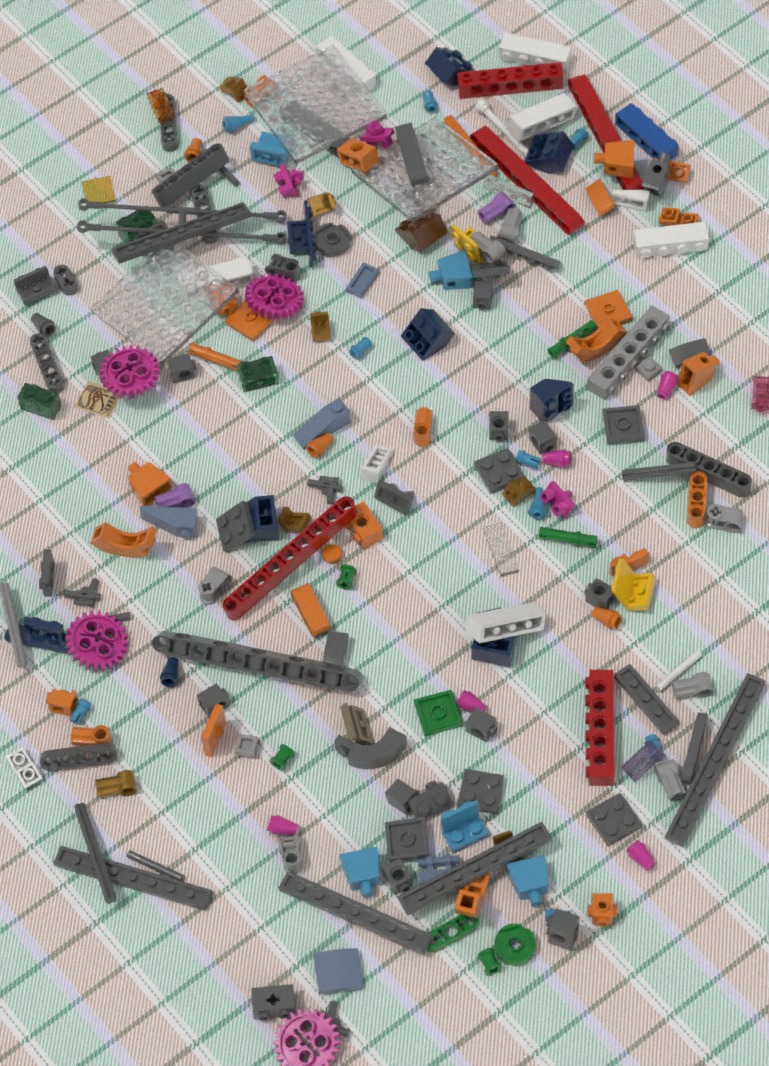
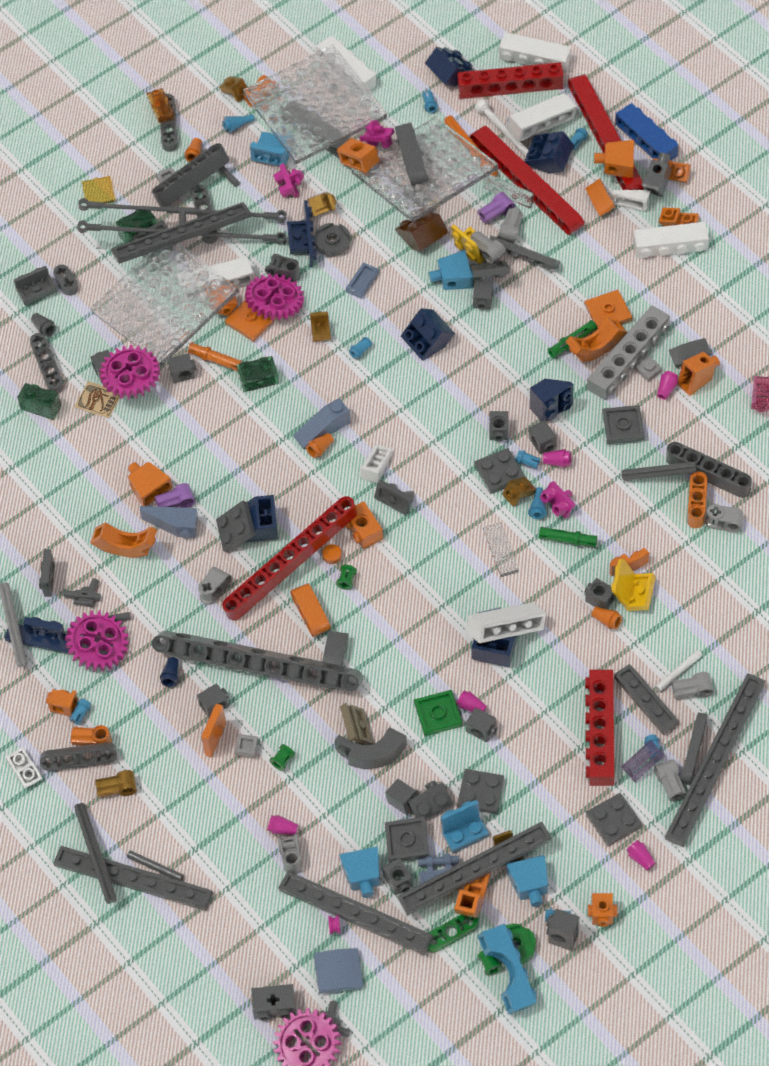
pearl gold bracket [278,506,312,533] -> none
dark grey piece [307,475,343,505] -> none
orange piece [413,407,432,447] -> none
none -> dark pink bush [328,915,340,935]
none -> dark azure arch [477,924,537,1015]

